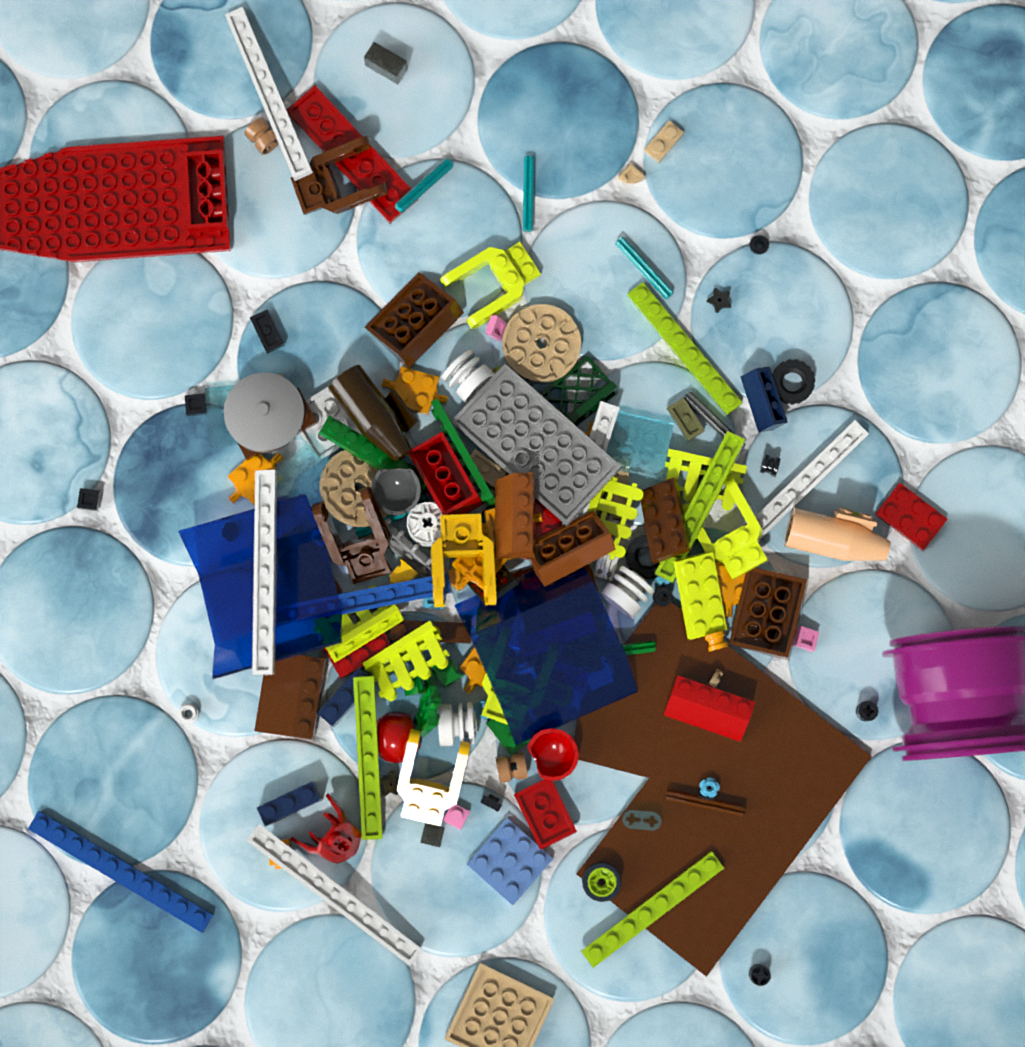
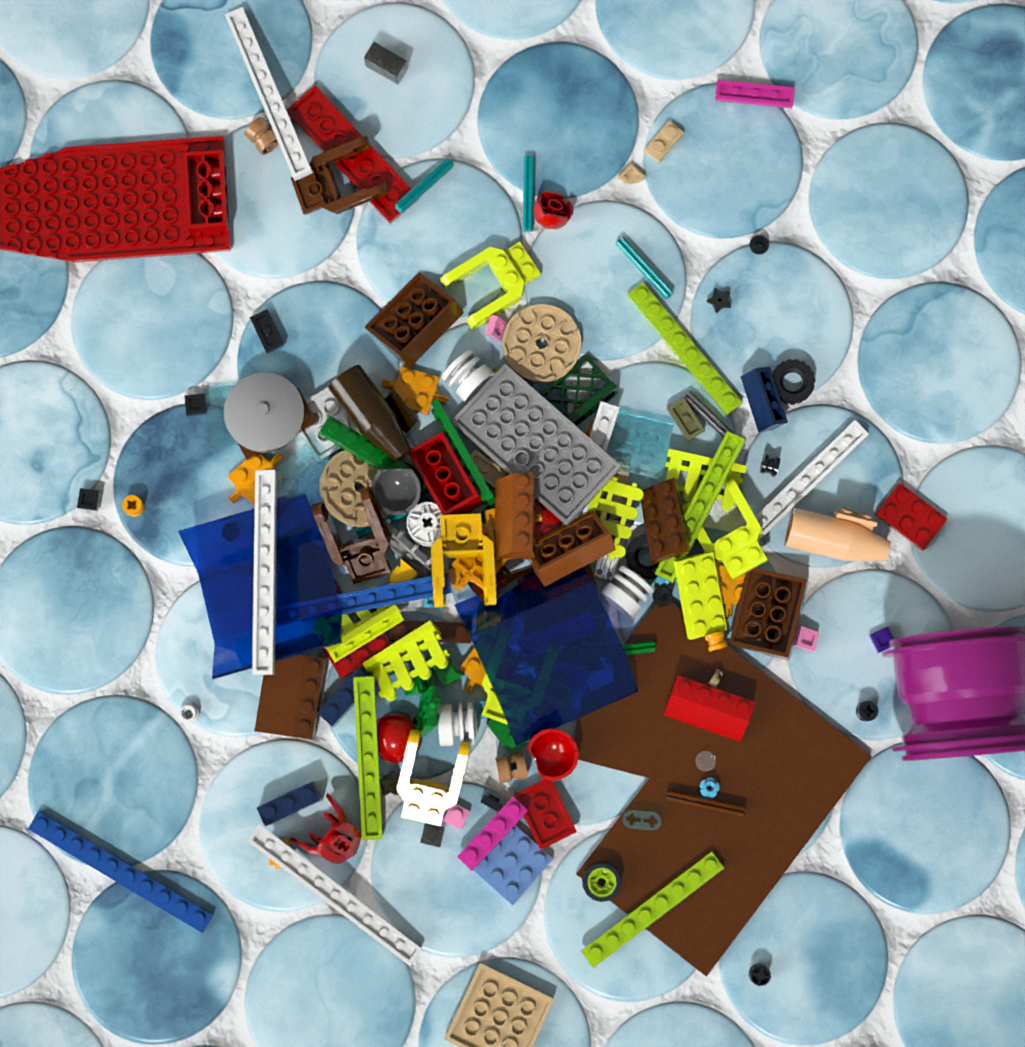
none -> light orange wheel [122,495,144,517]
none -> dark pink plate [457,797,528,871]
none -> red cylinder [533,191,574,230]
none -> clear plate [695,751,716,771]
none -> dark pink plate [715,80,795,109]
none -> dark purple tile [869,627,894,653]

